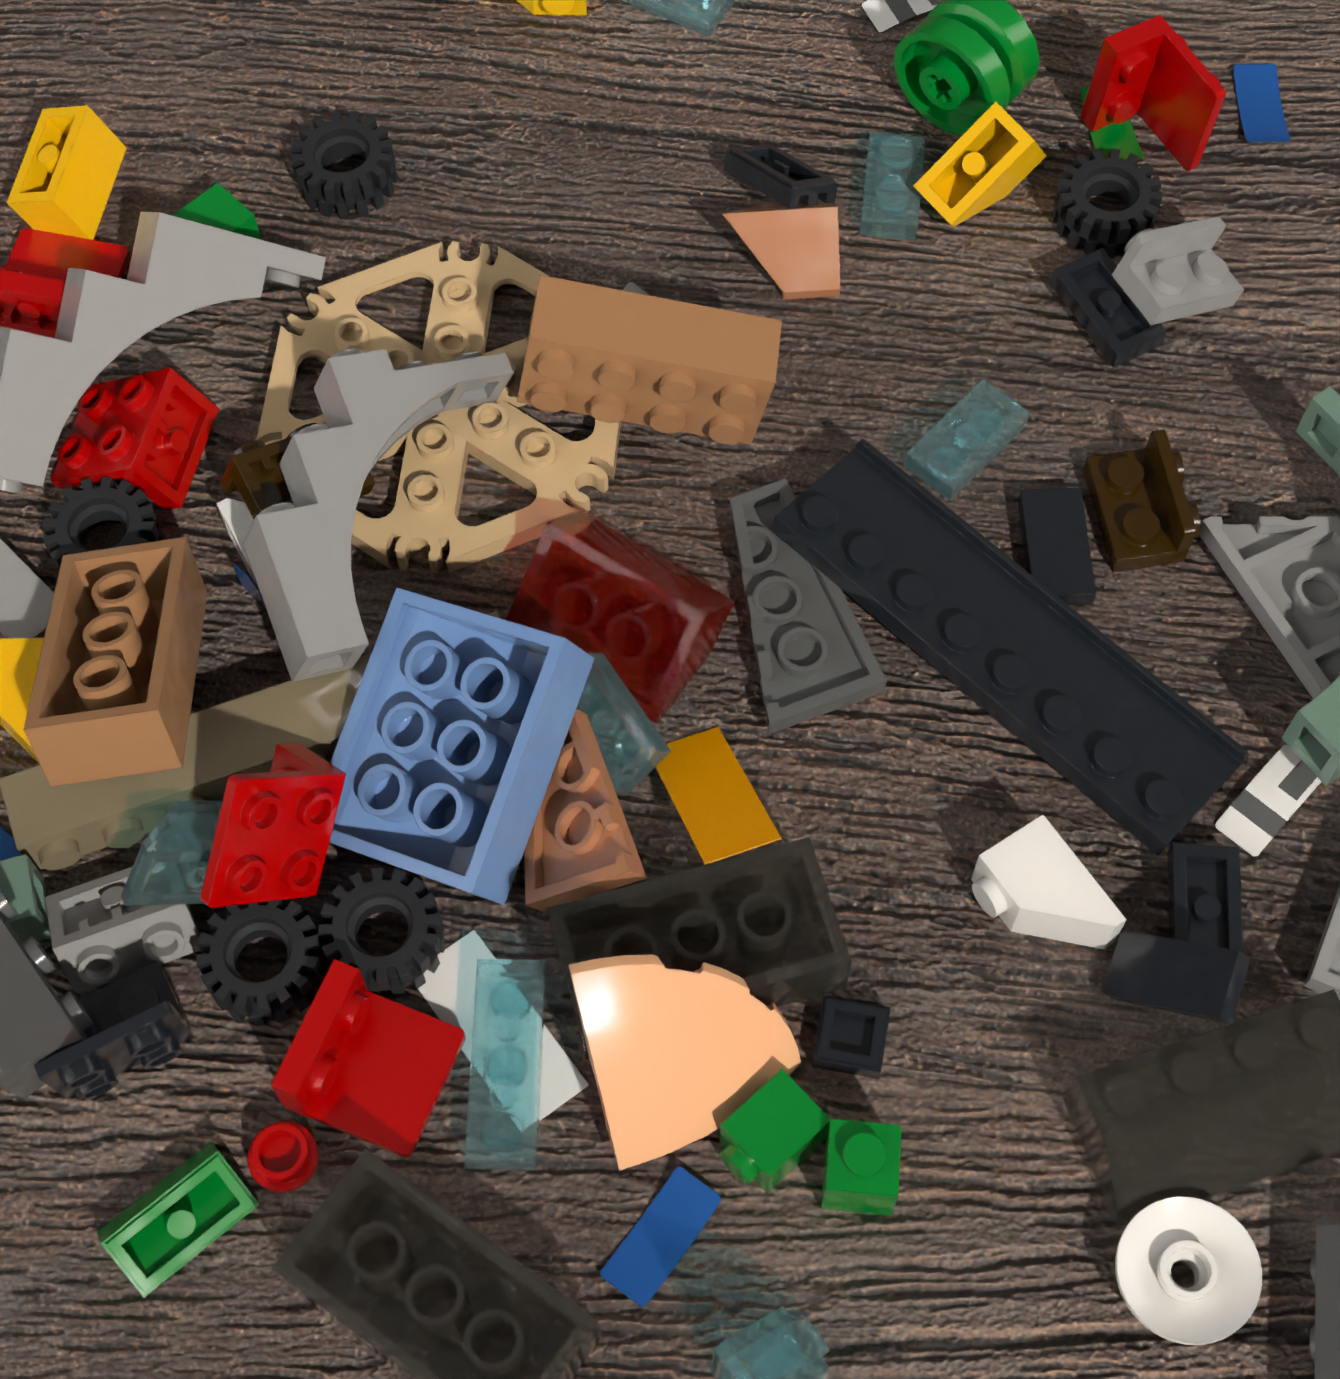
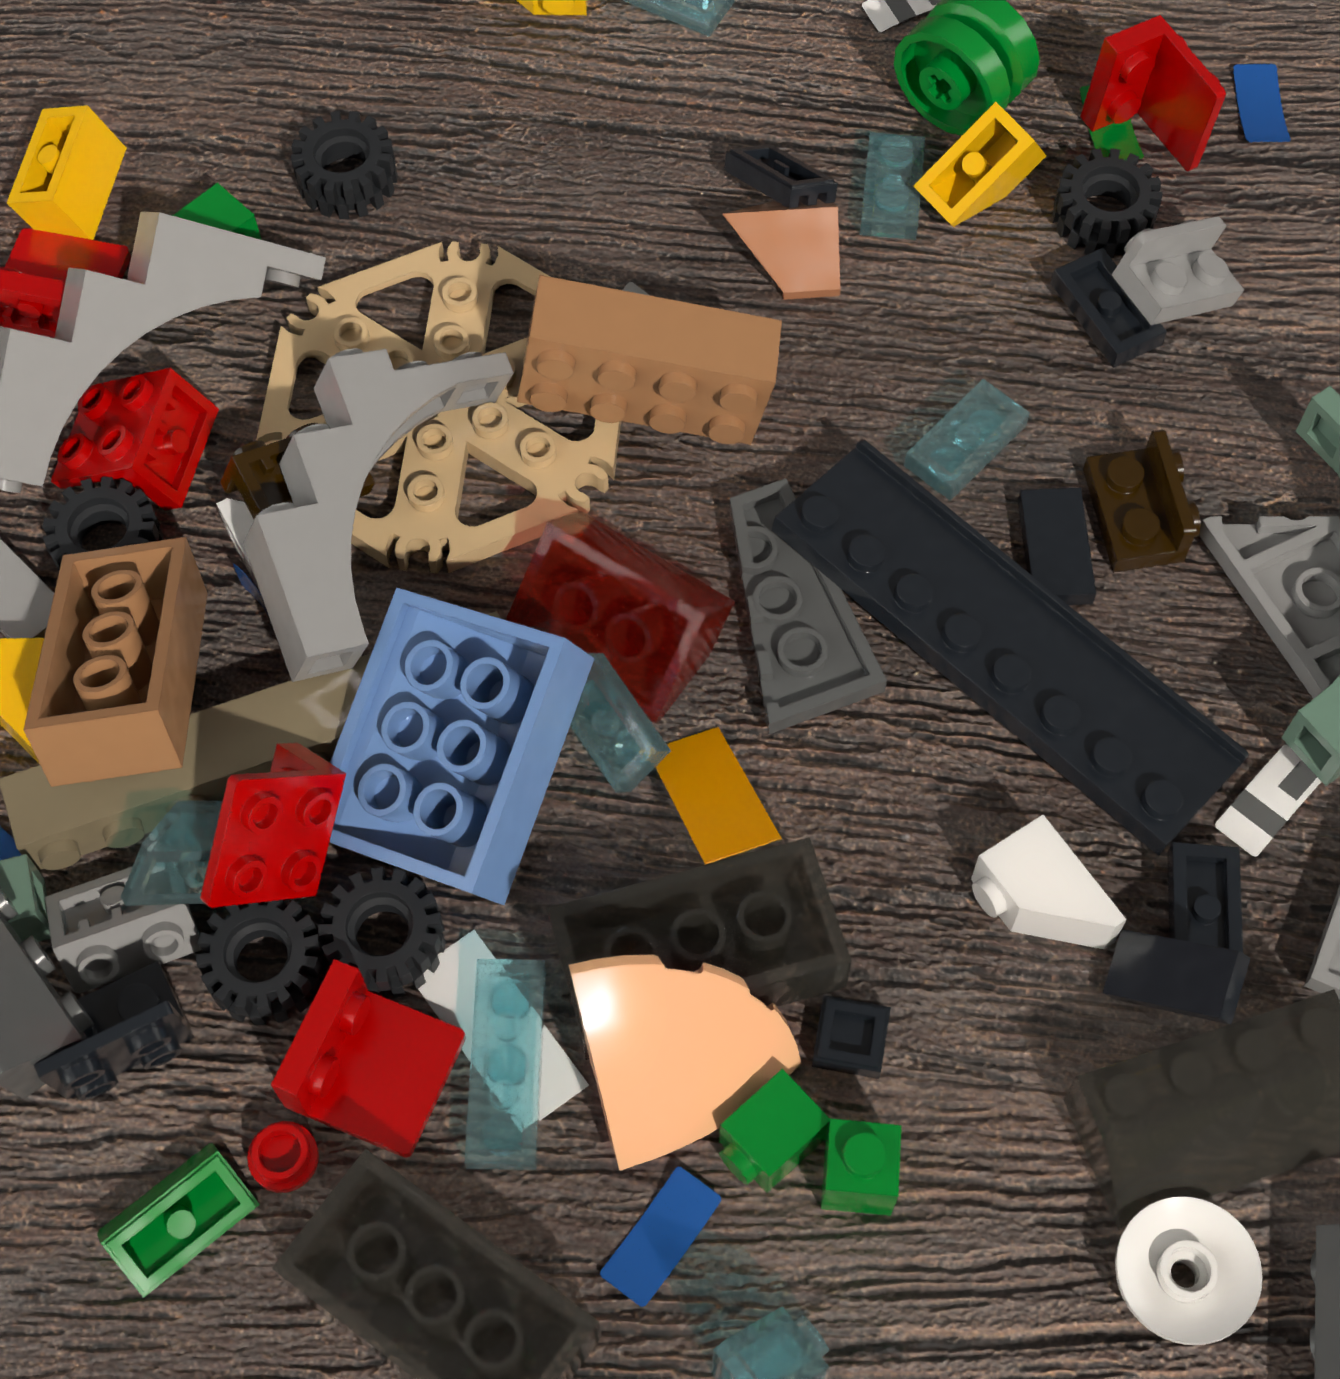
nougat wing [524,709,647,912] -> none

